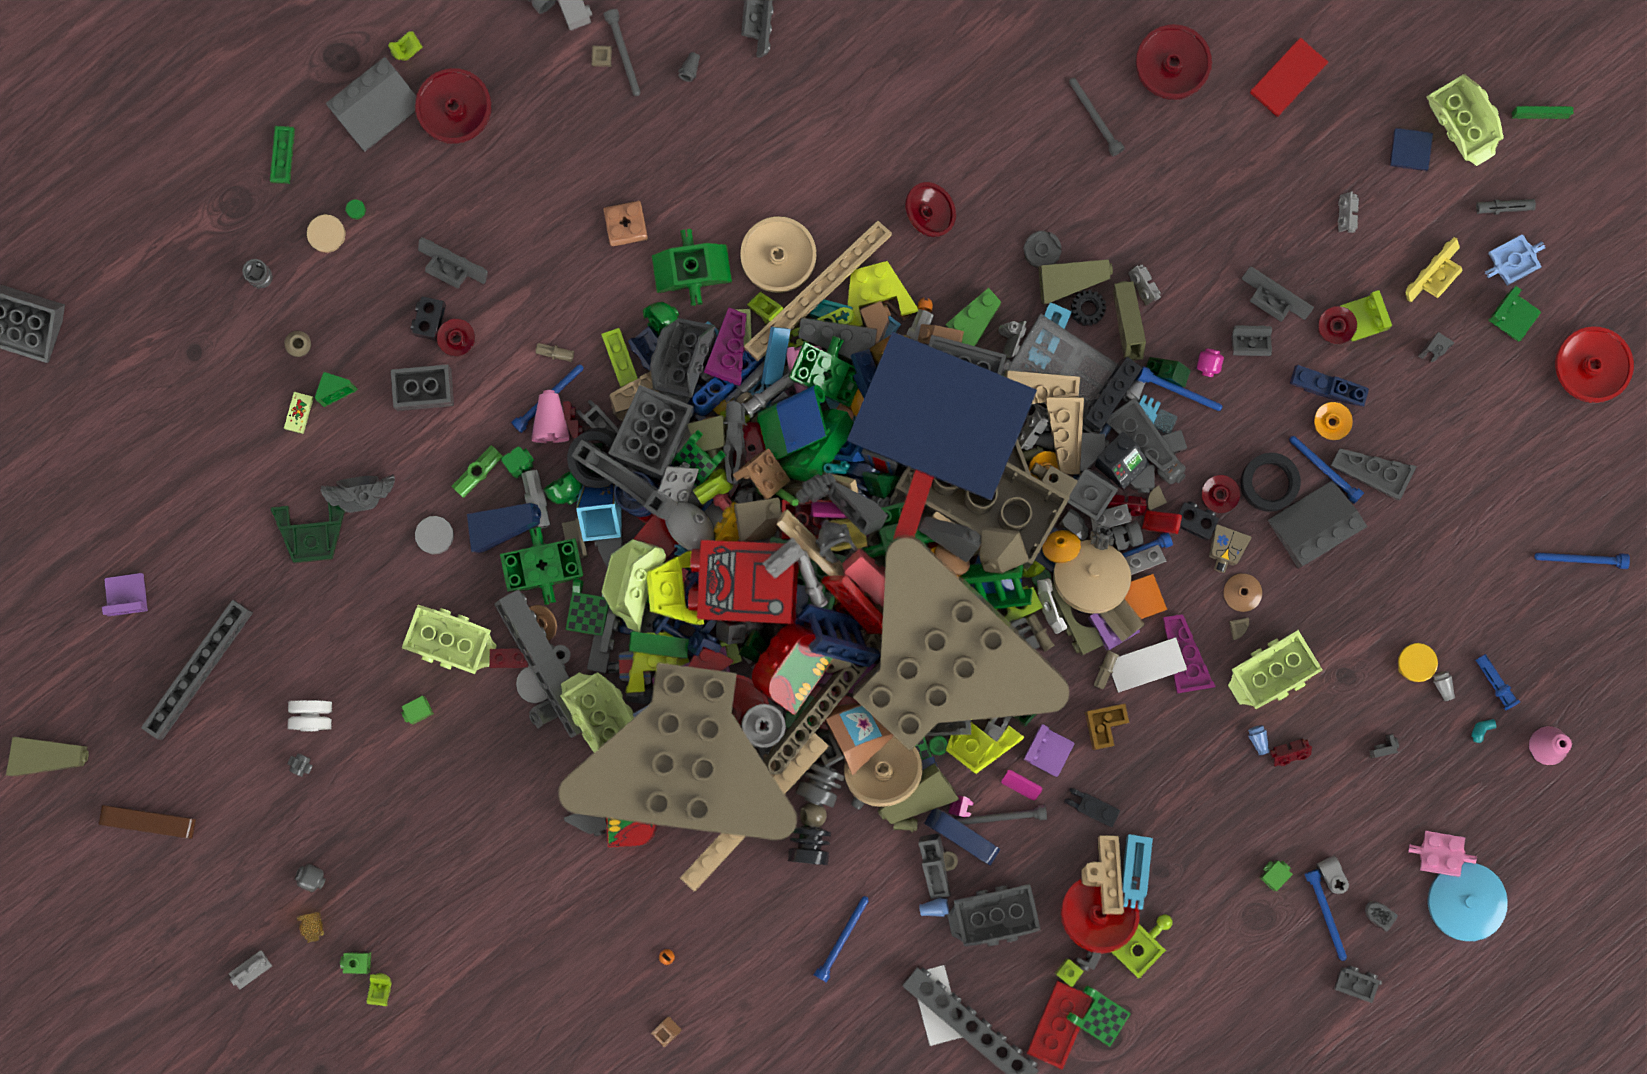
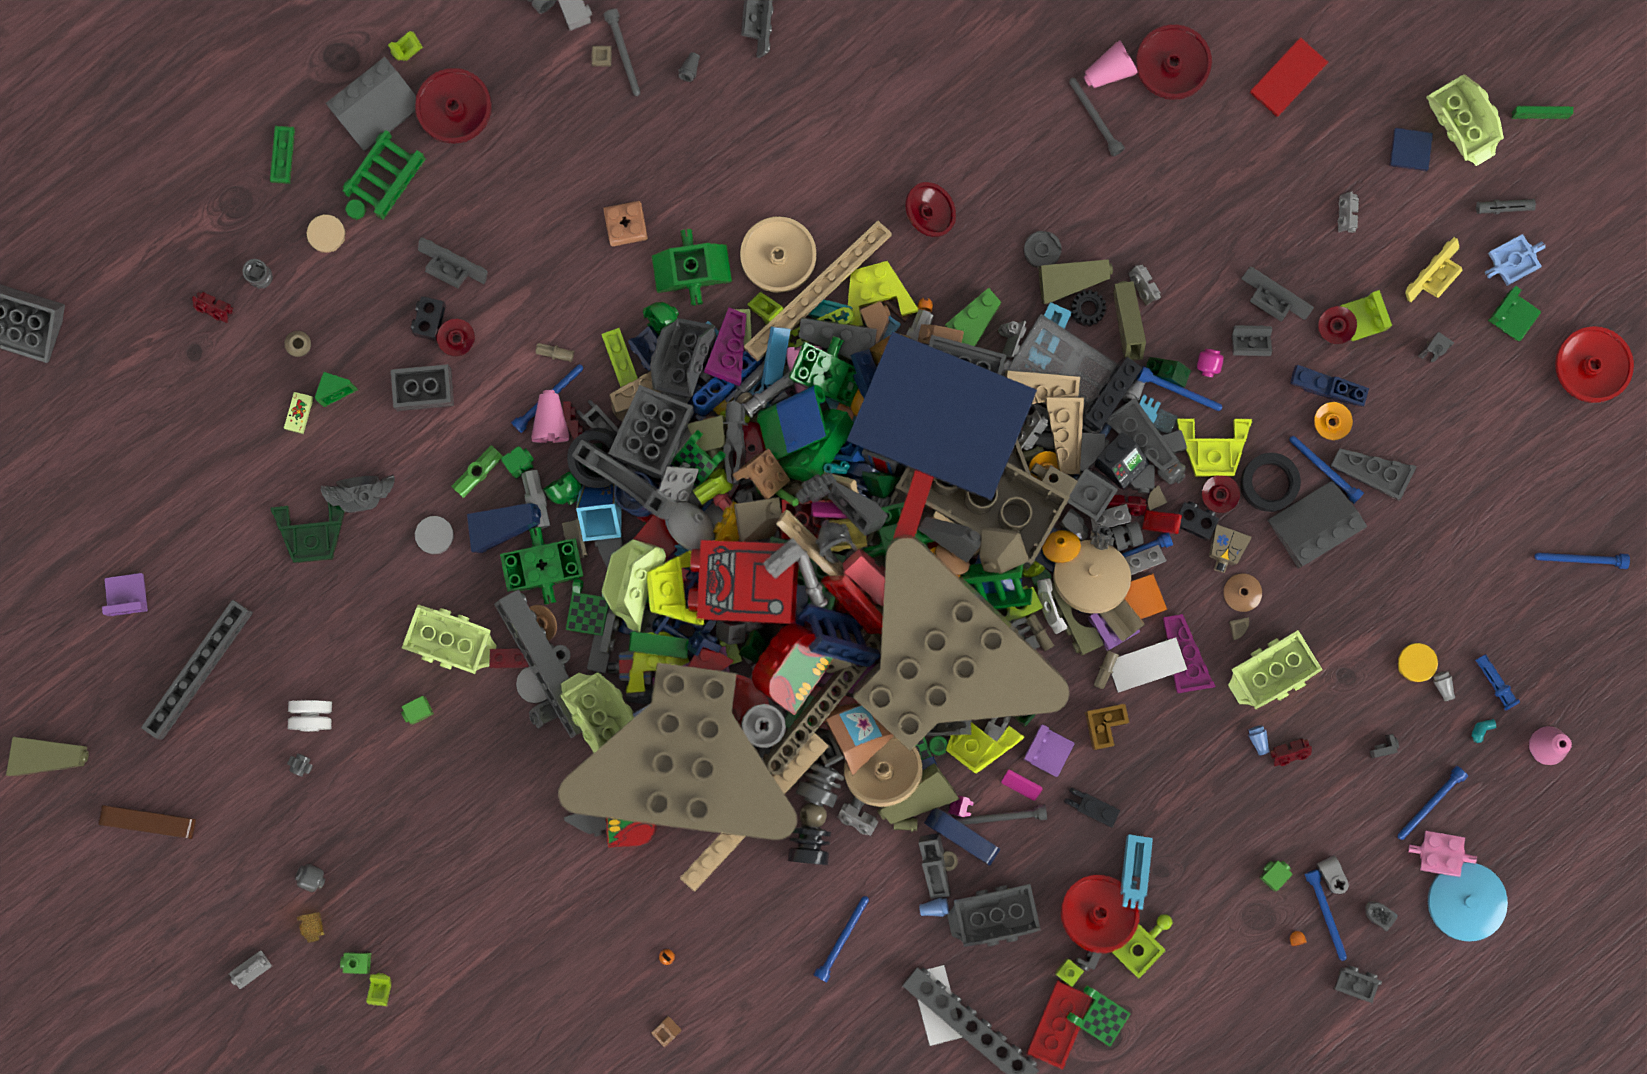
tan plate [1081,836,1124,914] -> none
none -> dark red hinge [192,292,233,323]
none -> green fence [343,130,426,220]
none -> light grey hinge [837,803,879,836]
none -> bright pink cone [1084,41,1138,88]
none -> neon yellow wing [1176,419,1252,477]
none -> orange hinge [1290,931,1307,946]
none -> blue piece [1398,766,1468,840]

